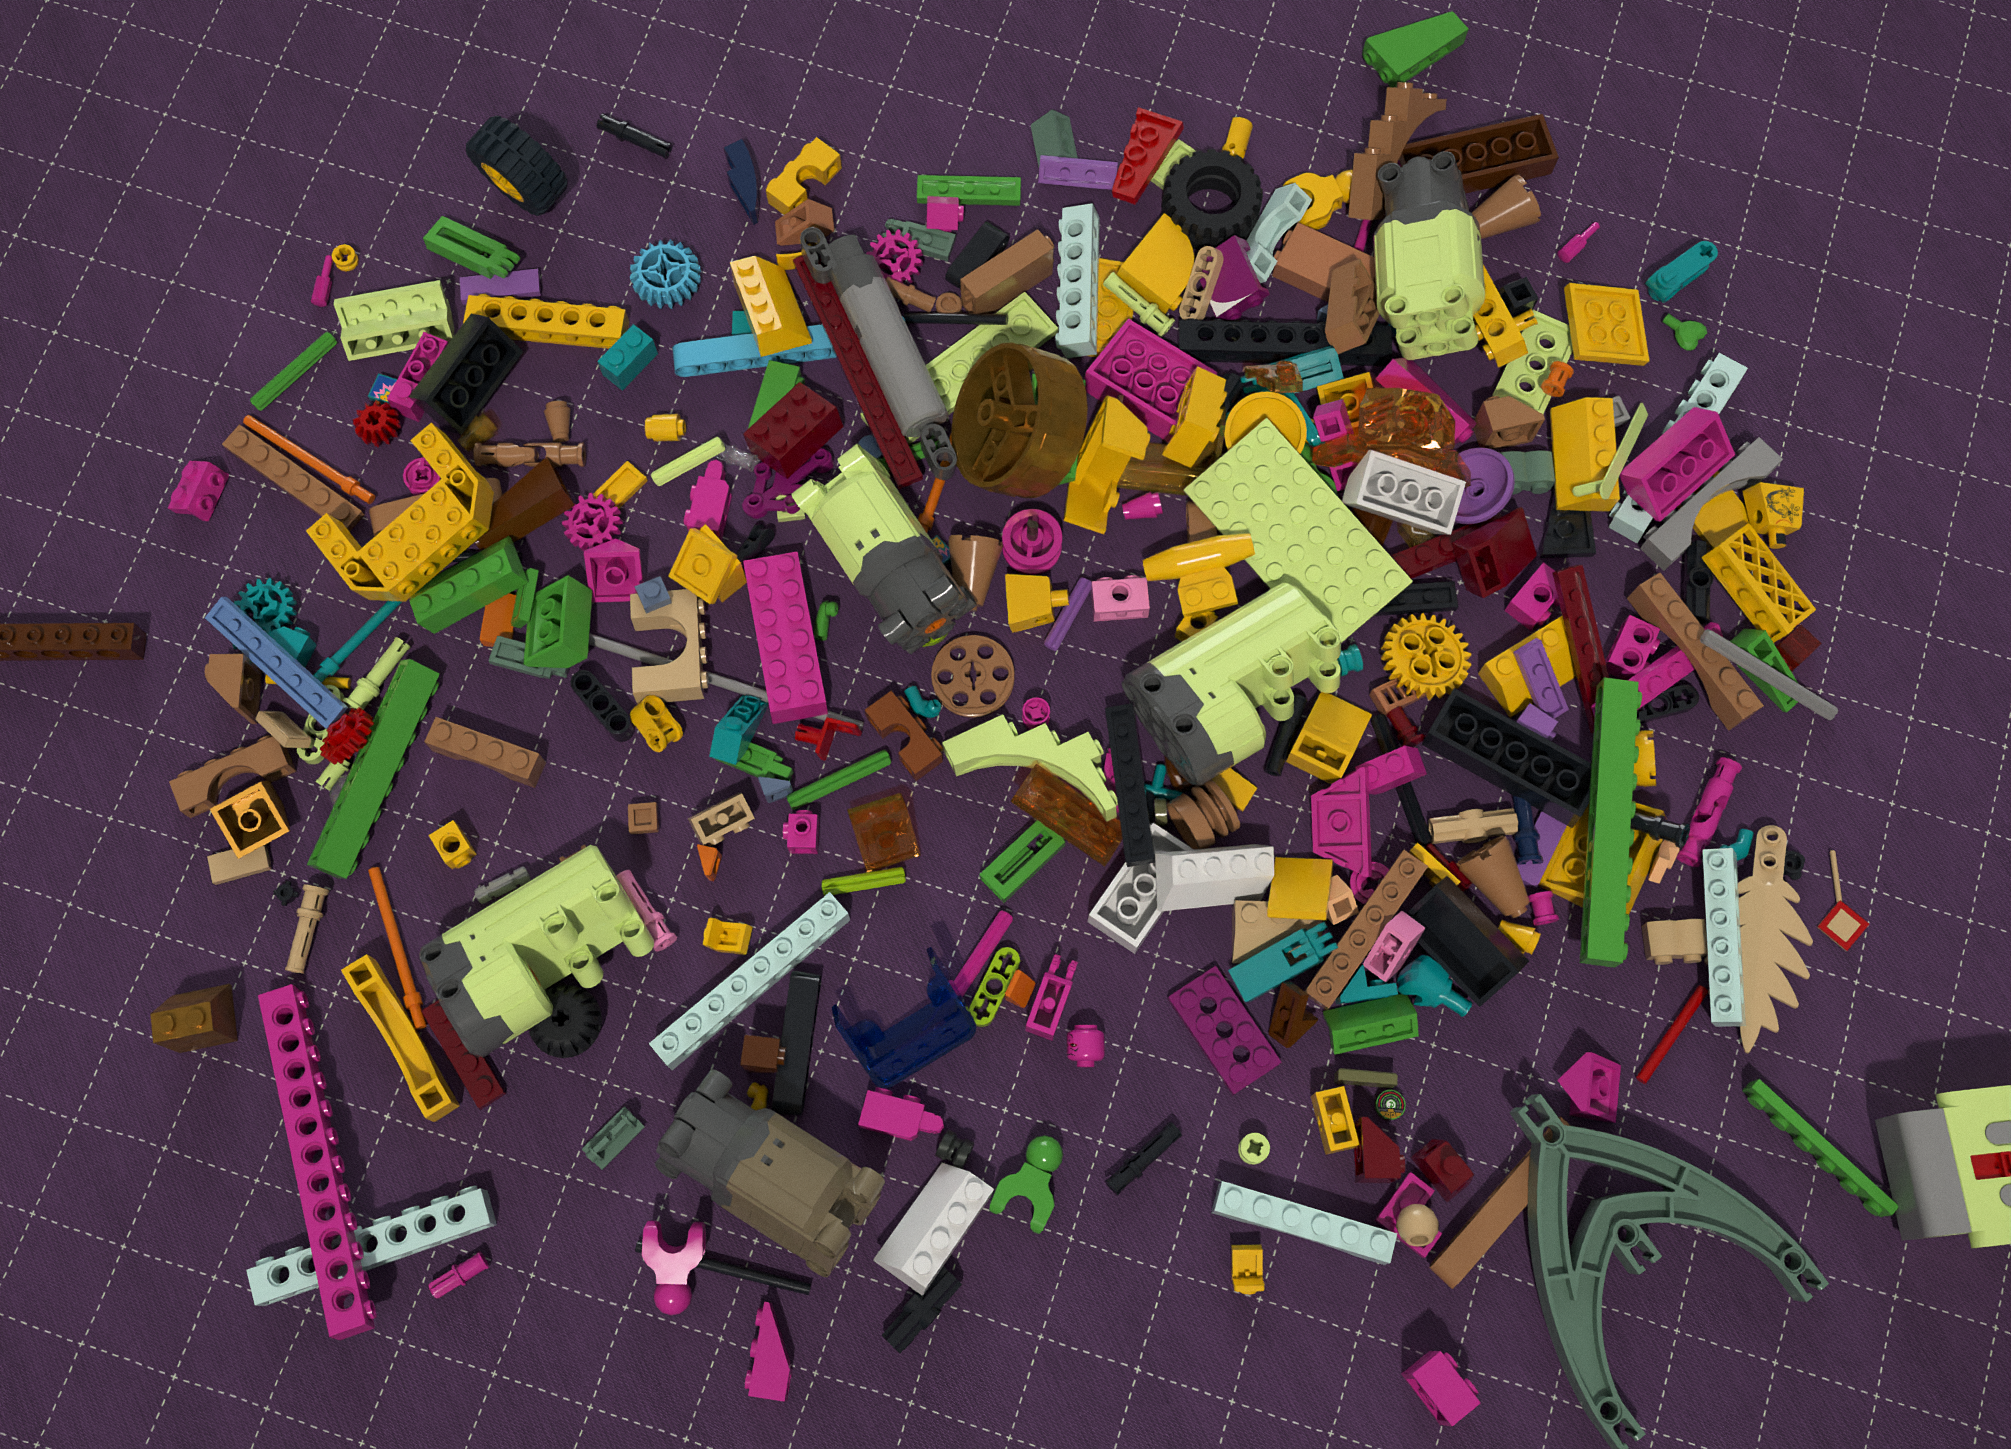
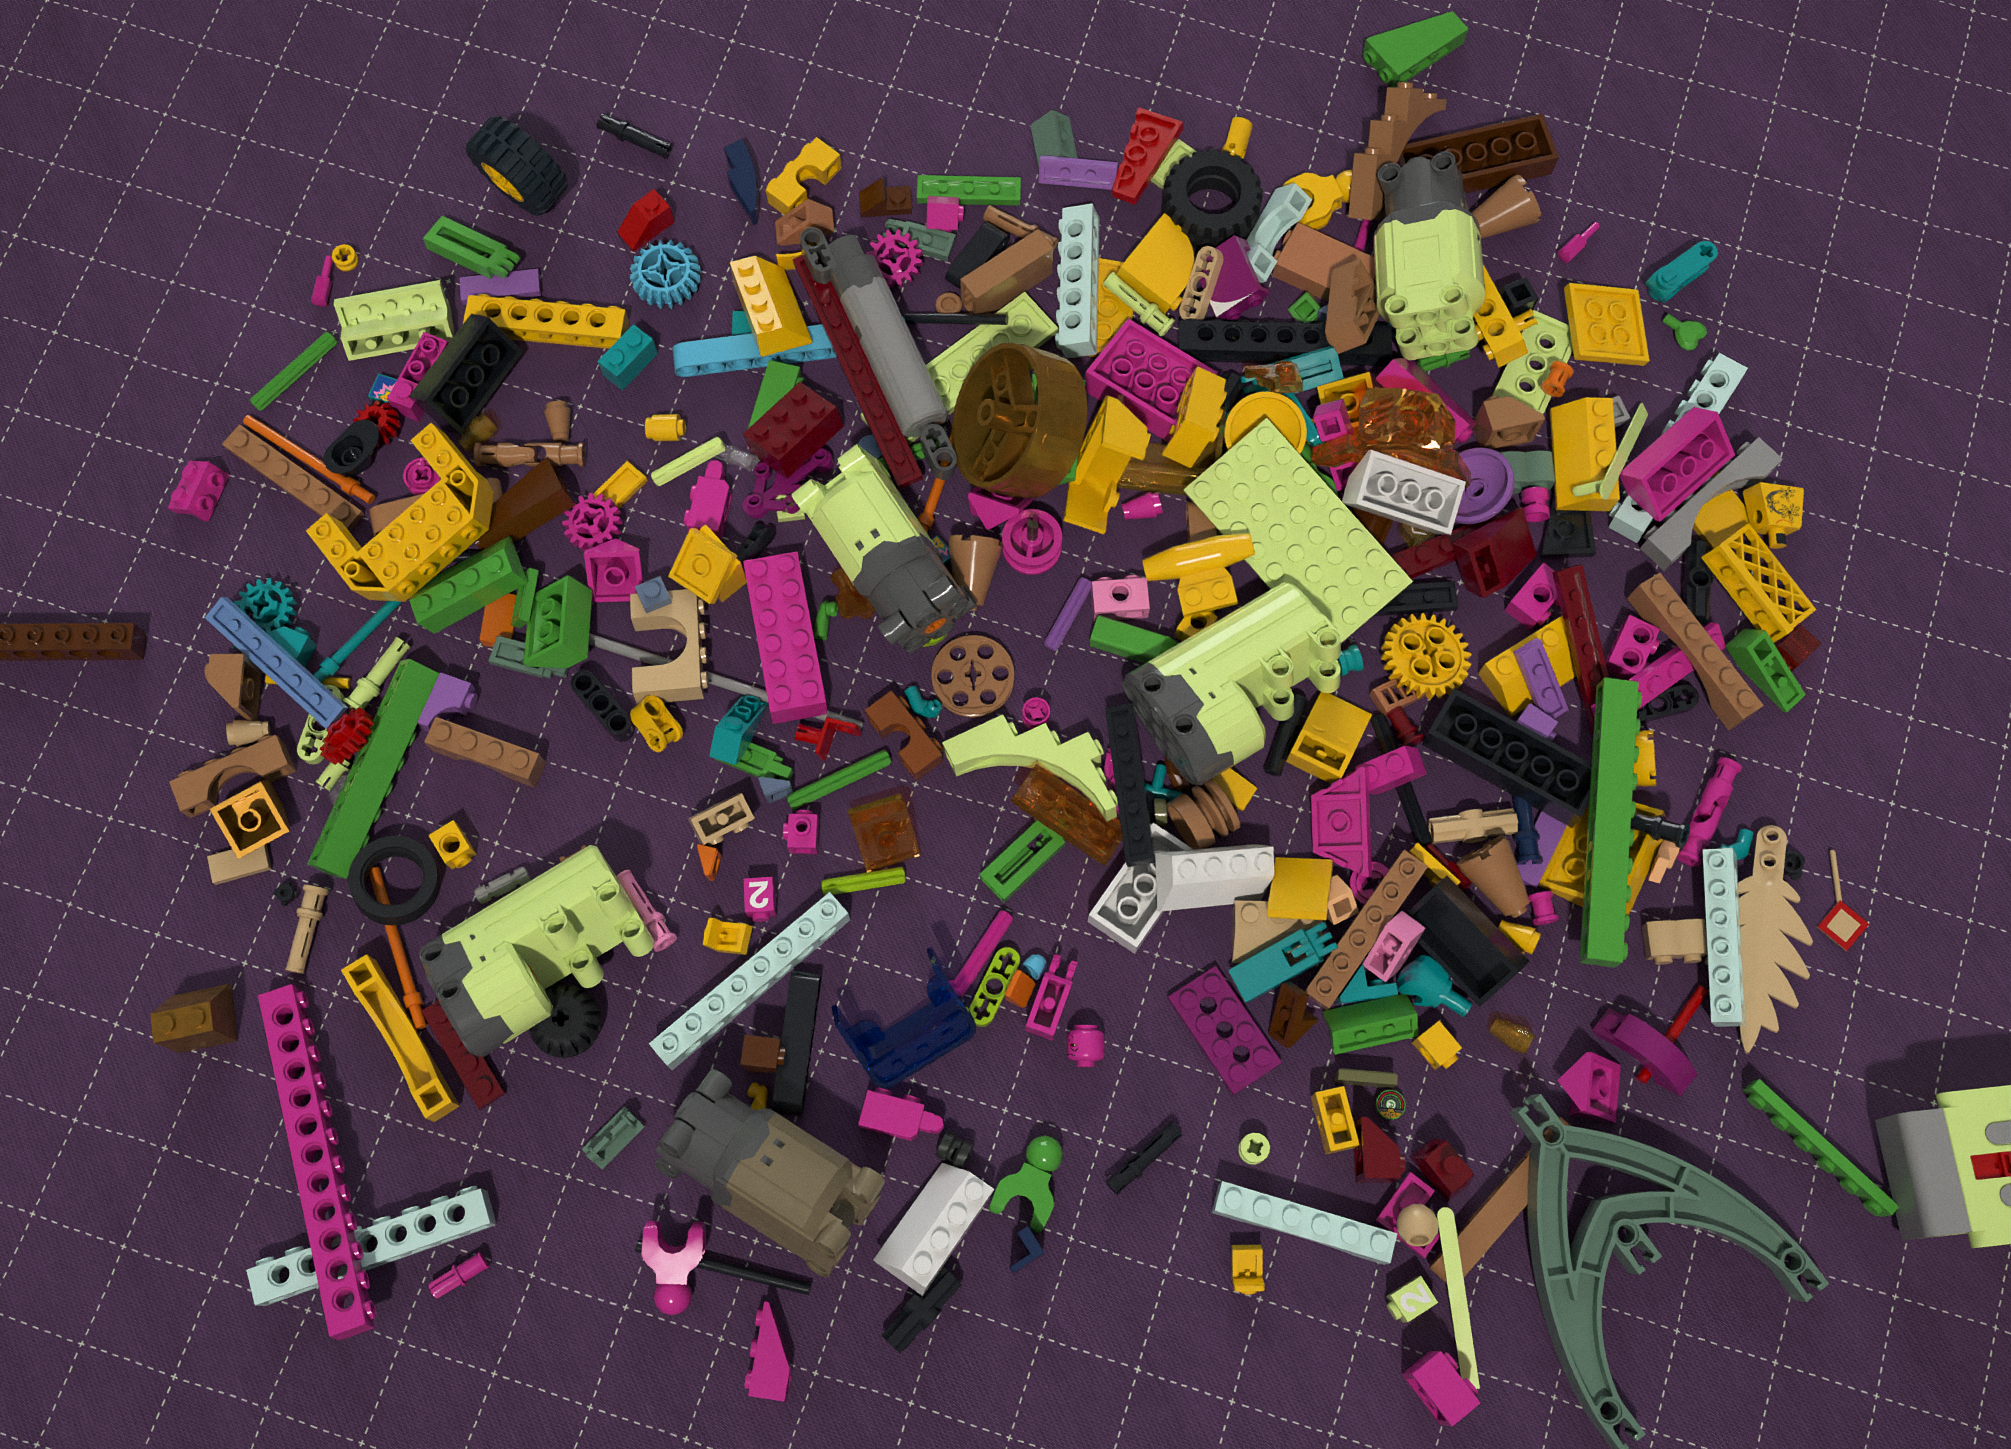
tan tile [255,711,312,748] -> none
medium nougat plate [628,802,659,834] -> none
medium nougat pin [886,276,936,313] -> none
yellow torso [1005,574,1070,633] -> none
light grey axle [1700,629,1838,720] -> none
none -> tan cone [226,720,271,747]
none -> black piece [323,420,379,475]
none -> black tyre [348,836,440,926]
none -> medium lavender arch [417,672,478,732]
none -> red slope [617,189,675,252]
none -> dark pink brick [744,877,777,922]
none -> clear orange connector [830,568,875,619]
none -> reddish brown slope [859,178,912,218]
none -> dark pink slope [968,486,1035,530]
none -> medium nougat pin [983,205,1059,252]
none -> dark blue panel [1010,1226,1044,1275]
none -> medium azure hinge [1022,954,1047,980]
none -> bright green piece [1089,615,1179,663]
none -> bright green slope [1287,292,1323,324]
none -> yellowish green brick [1386,1276,1438,1323]
none -> yellow brick [1412,1021,1462,1070]
none -> bright green axle [1417,350,1470,372]
none -> yellowish green piece [1437,1207,1480,1389]
none -> clear yellow cone [1489,1017,1535,1055]
none -> dark pink wheel [1521,487,1550,522]
none -> magenta arch [1592,1008,1697,1097]

